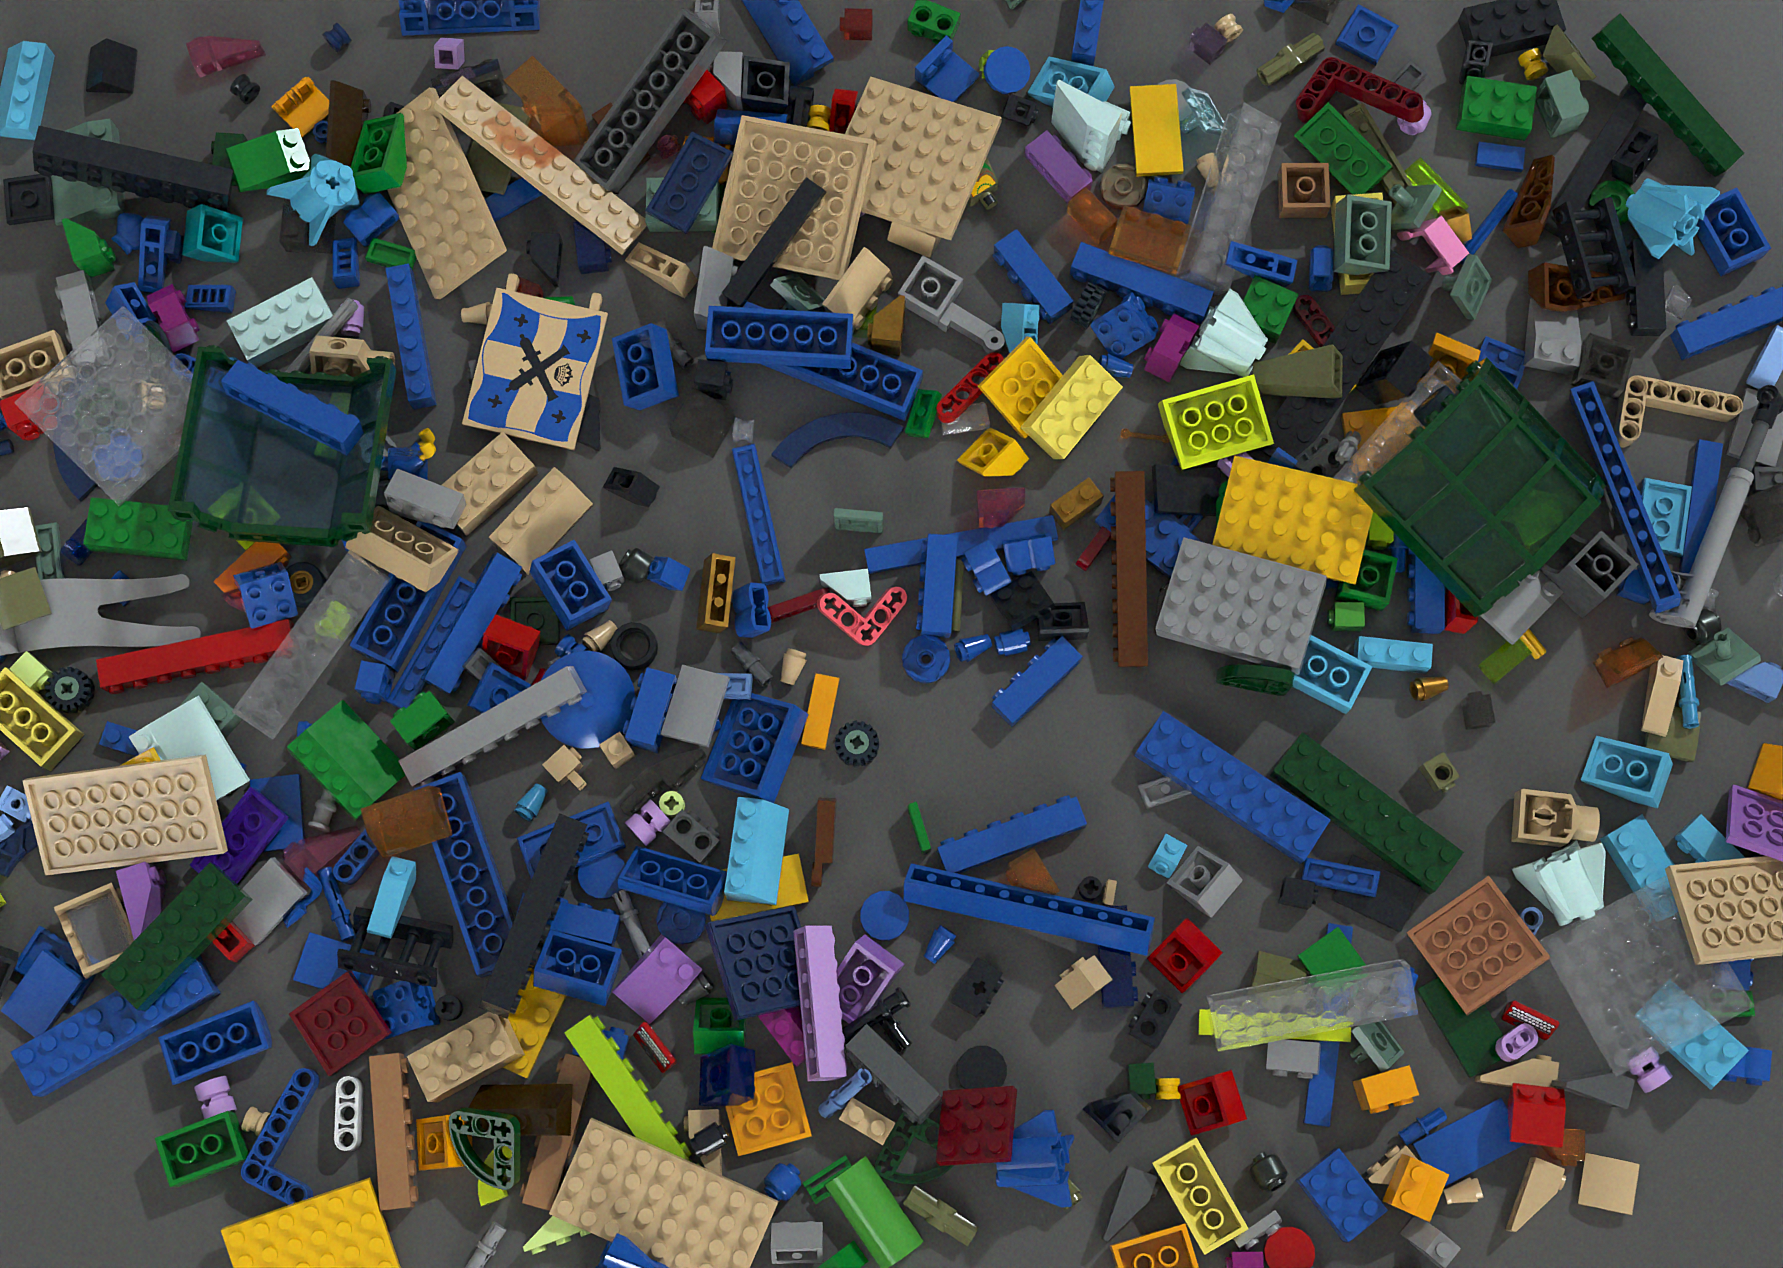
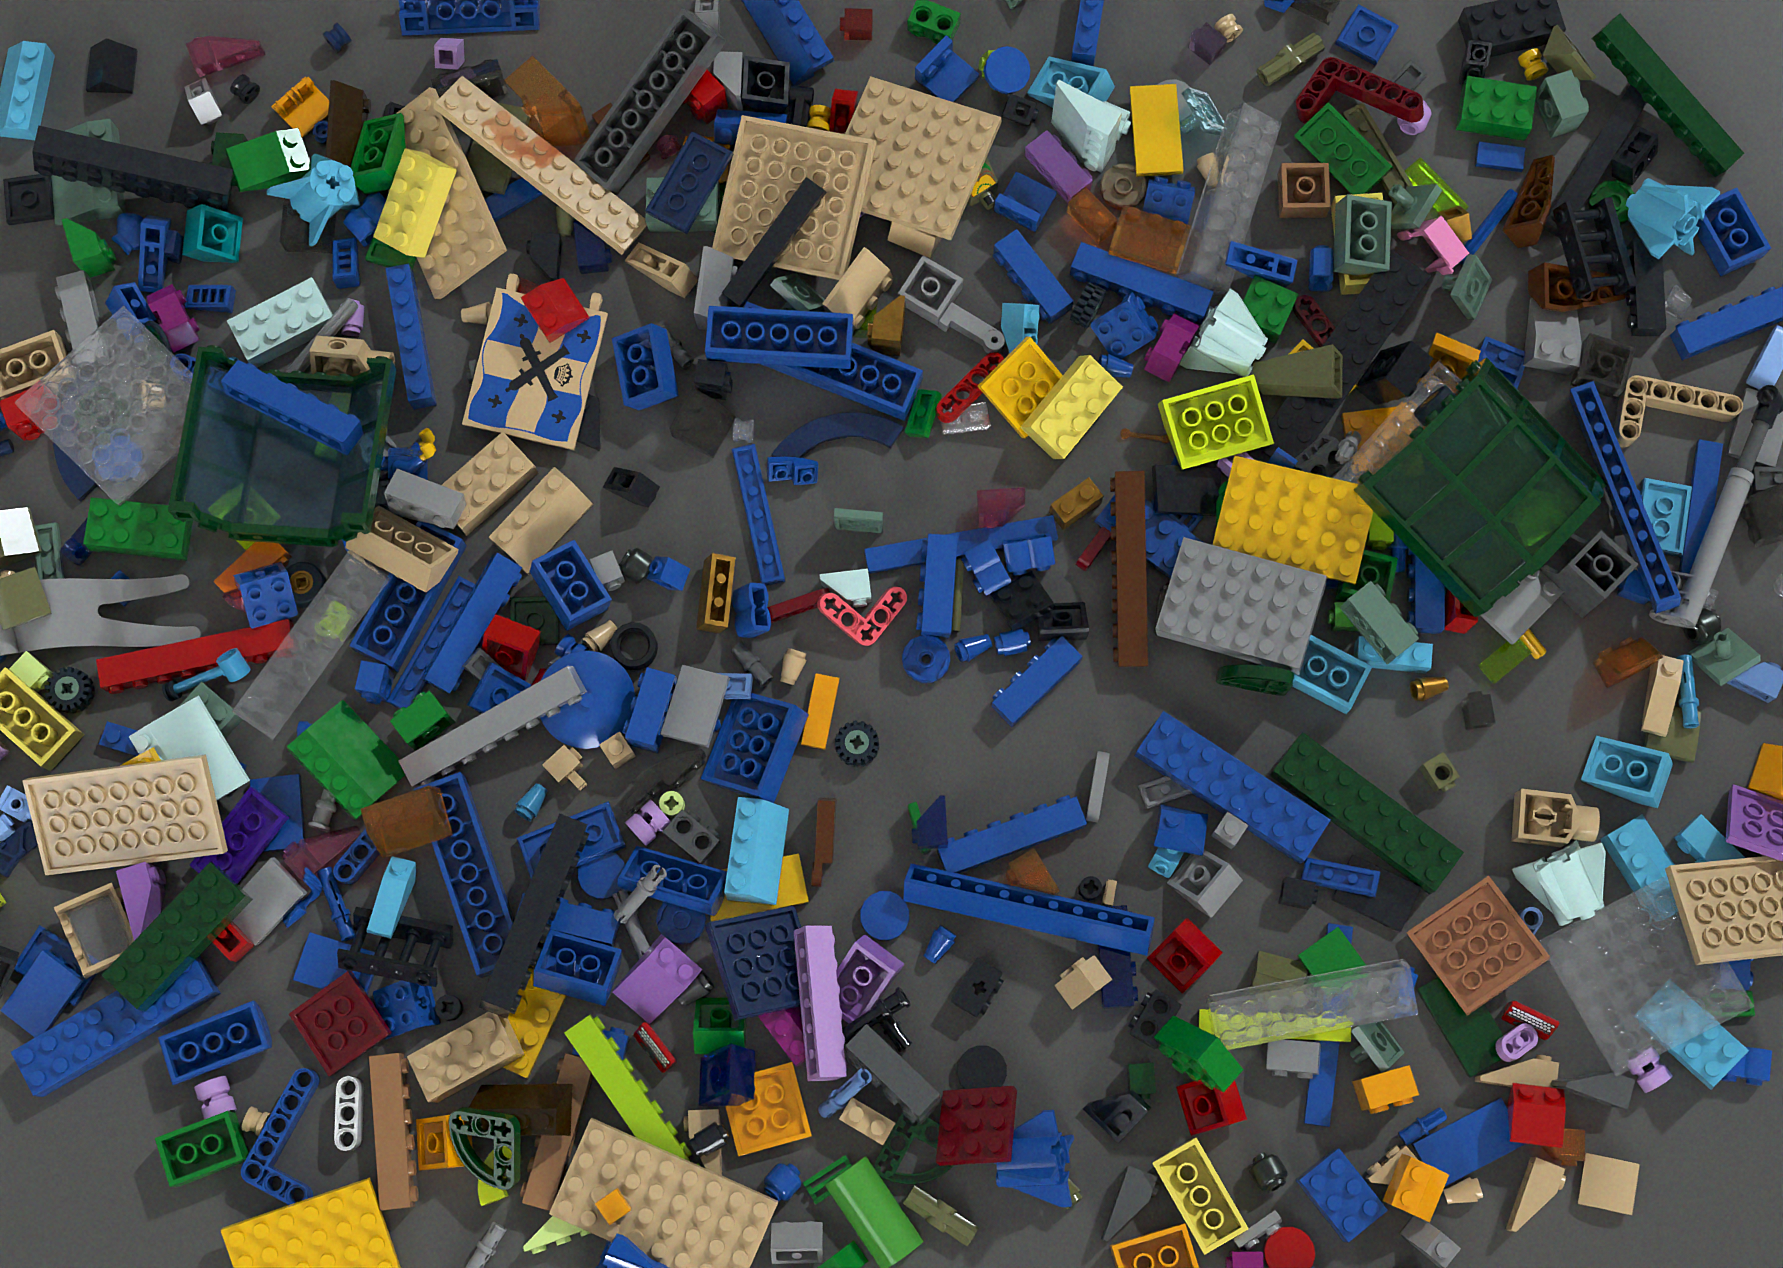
yellow slope [957,427,1029,476] -> none
yellow wheel [1155,1078,1181,1100] -> none
none -> dark azure piece [162,648,251,702]
none -> slope [184,77,222,125]
none -> light yellow brick [373,148,457,258]
none -> red slope [520,278,590,343]
none -> olive cone [556,206,576,237]
none -> light orange tile [595,1188,632,1225]
none -> light grey pin [614,865,667,923]
none -> blue slope [767,457,818,485]
none -> clear blue slope [912,795,948,850]
none -> blue bracket [994,172,1057,232]
none -> light grey beam [1085,751,1110,823]
none -> blue slope [1154,804,1208,856]
none -> green brick [1154,1015,1244,1092]
none -> light grey brick [1211,812,1248,850]
none -> sand green brick [1340,581,1419,665]

